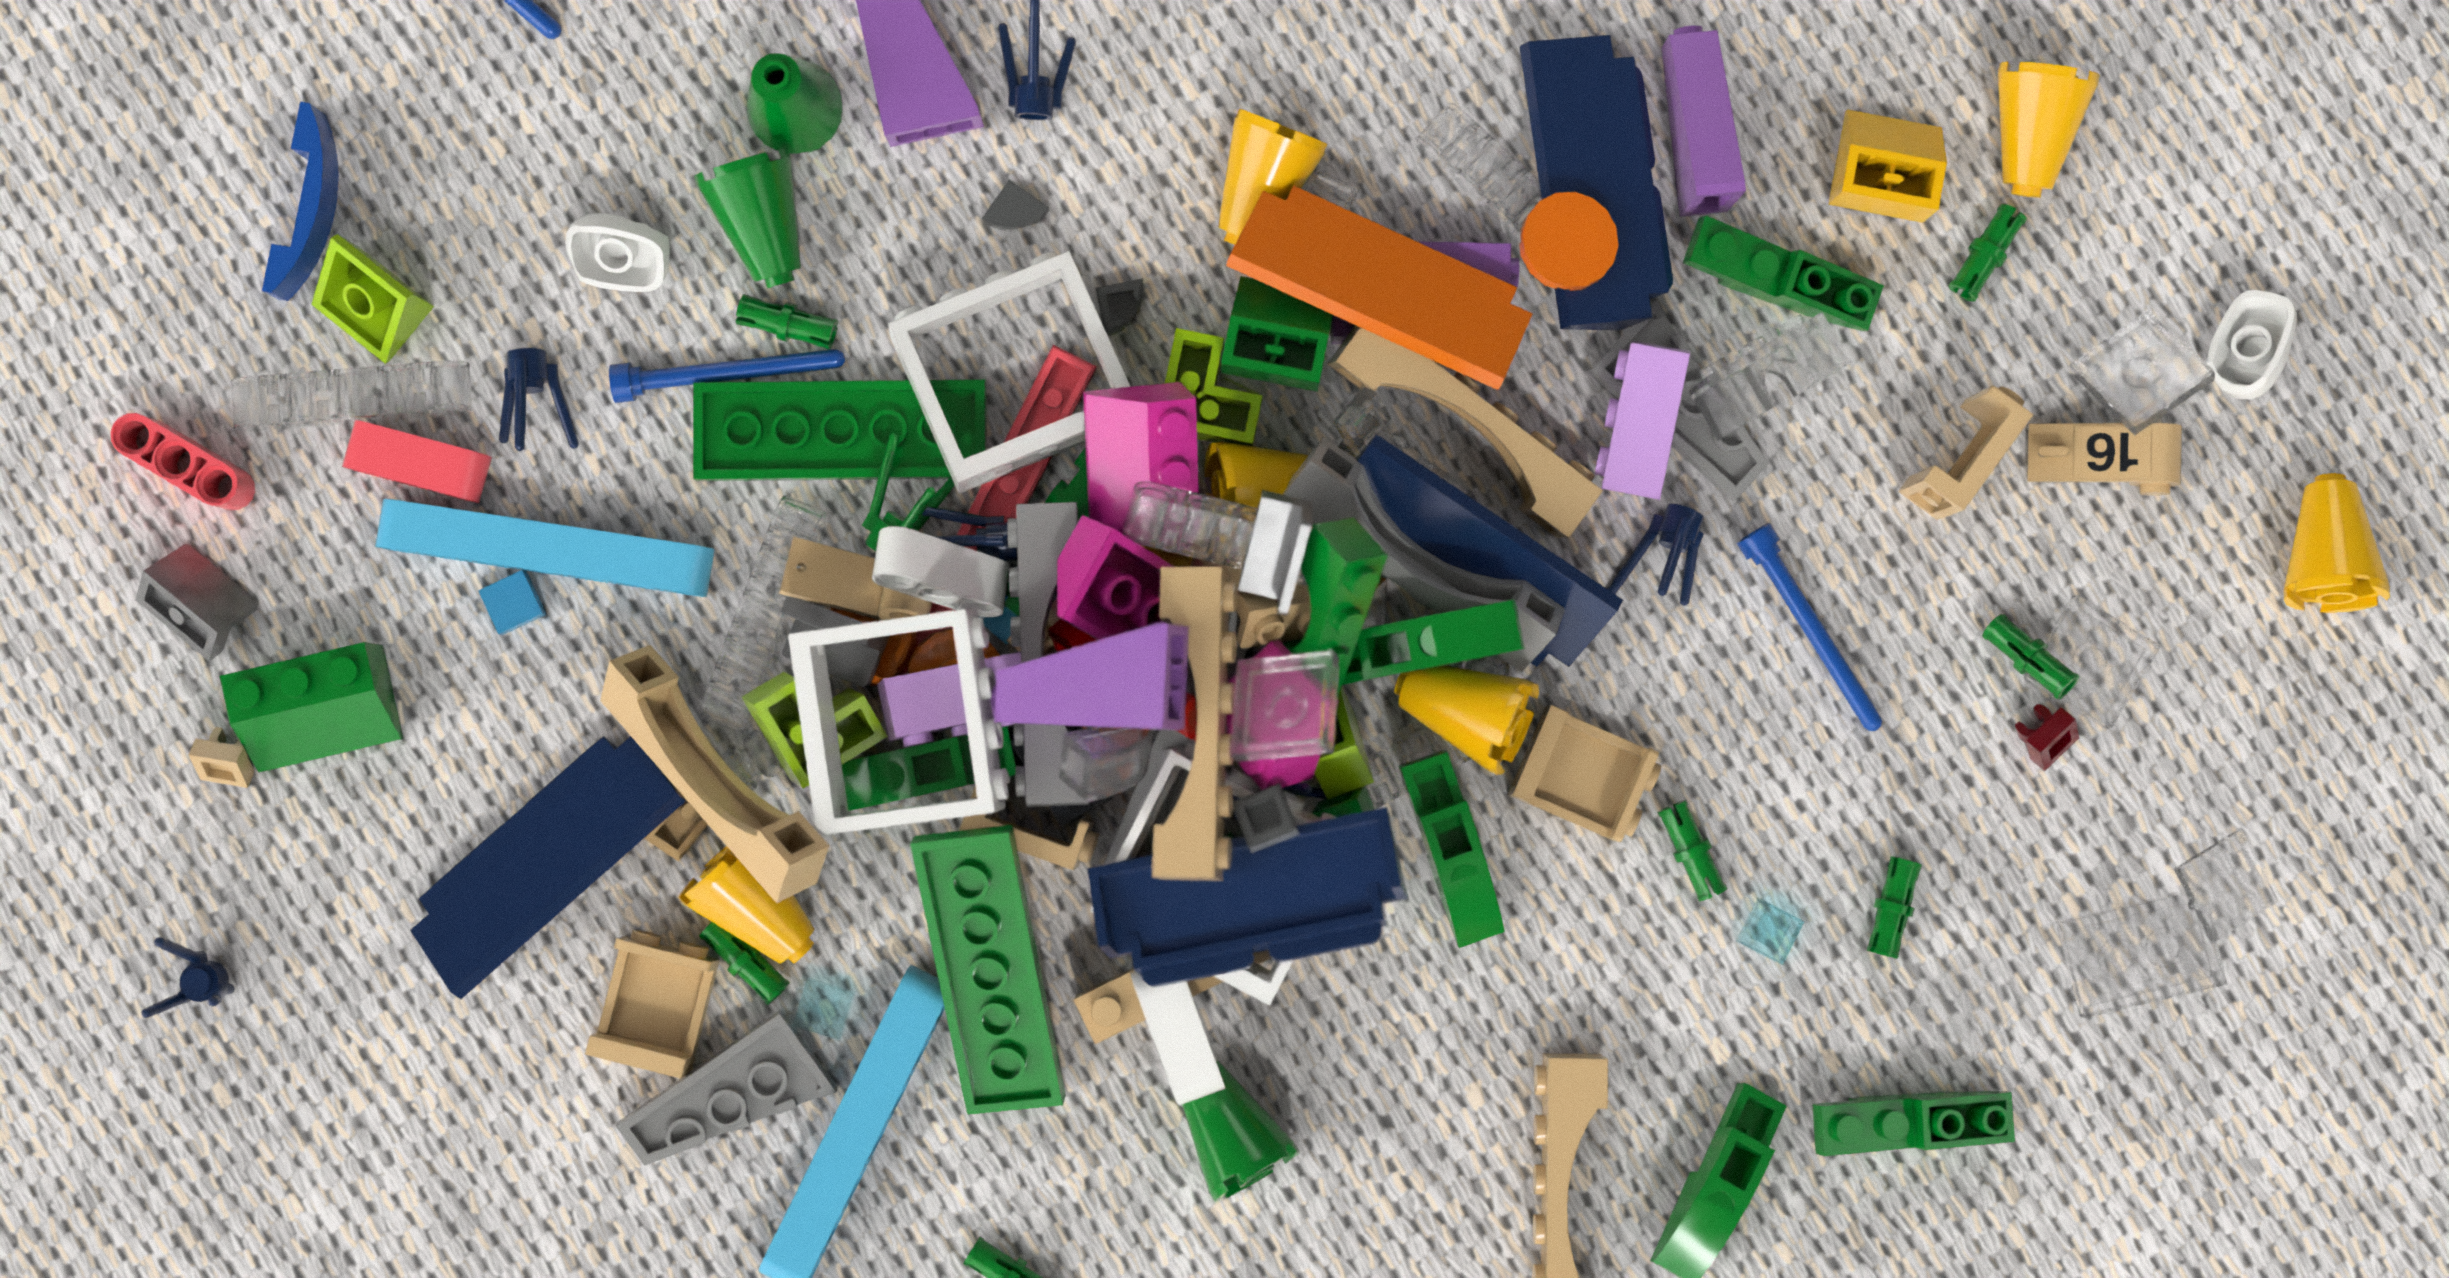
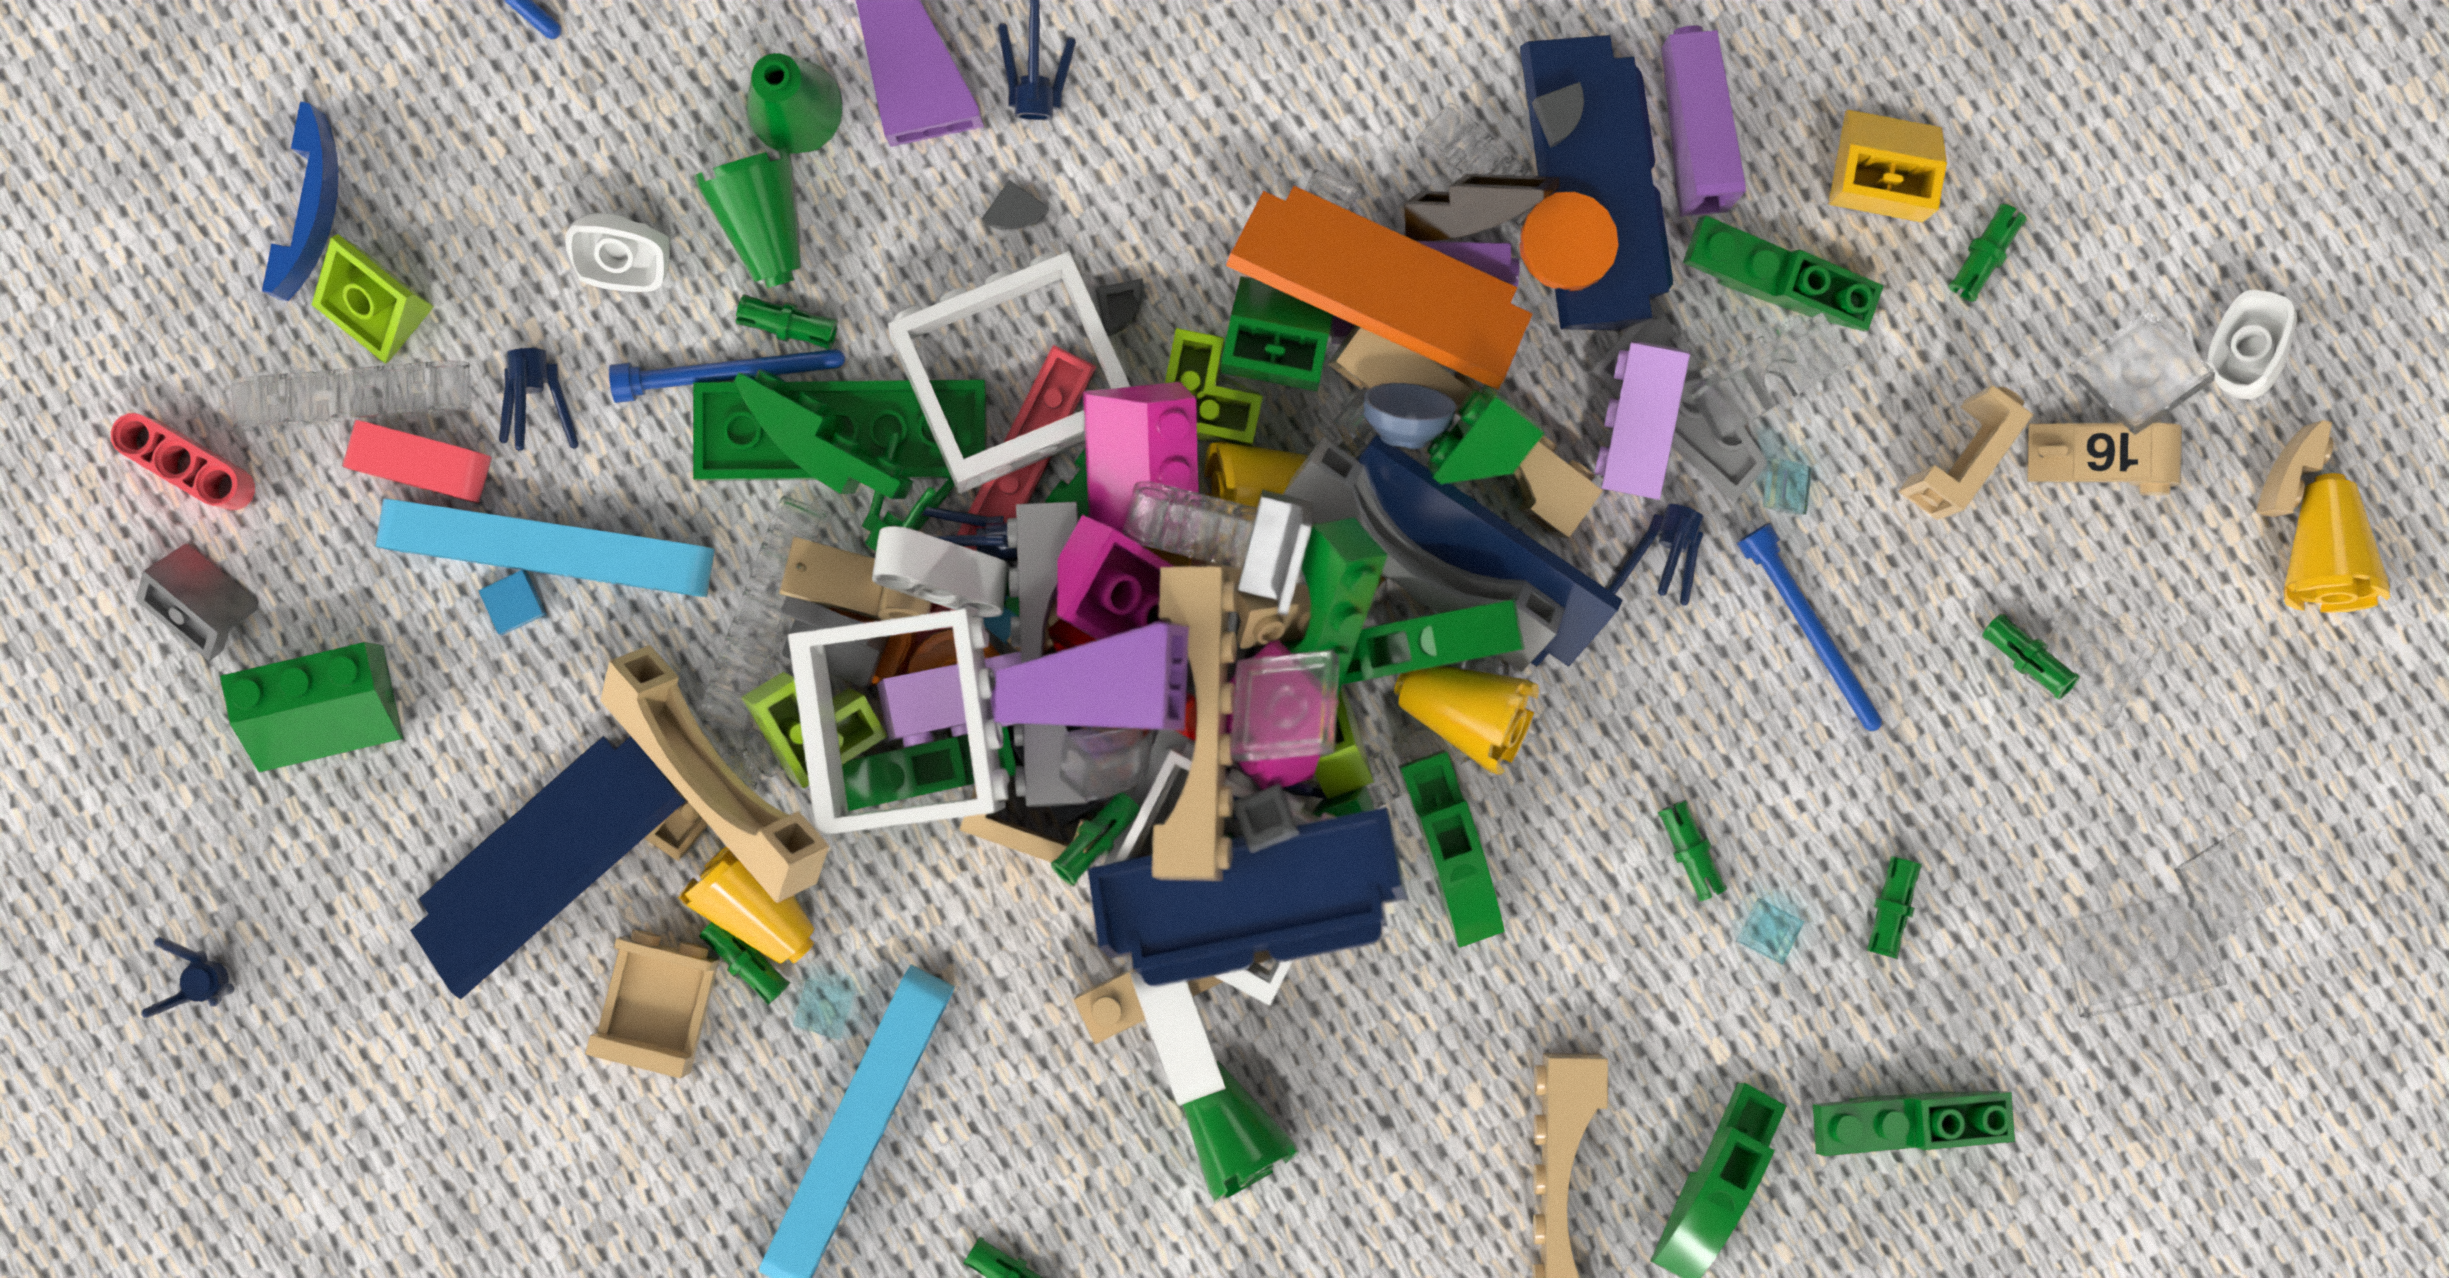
tan tile [188,727,254,788] -> none
light grey wing [616,1010,837,1166] -> none
green plate [910,825,1066,1115] -> none
yellow cone [1218,109,1327,245] -> none
tan panel [1507,705,1662,842] -> none
yellow cone [1998,62,2100,198] -> none
dark red tile [2015,704,2080,771] -> none
none -> green slope [734,369,914,499]
none -> green pin [1050,792,1141,886]
none -> sand blue piece [1364,383,1456,449]
none -> slope [1404,174,1560,241]
none -> green slope [1426,385,1544,484]
none -> dark grey tile [1532,82,1584,148]
none -> clear light blue tile [1763,459,1812,515]
none -> tan slope [2256,420,2333,518]

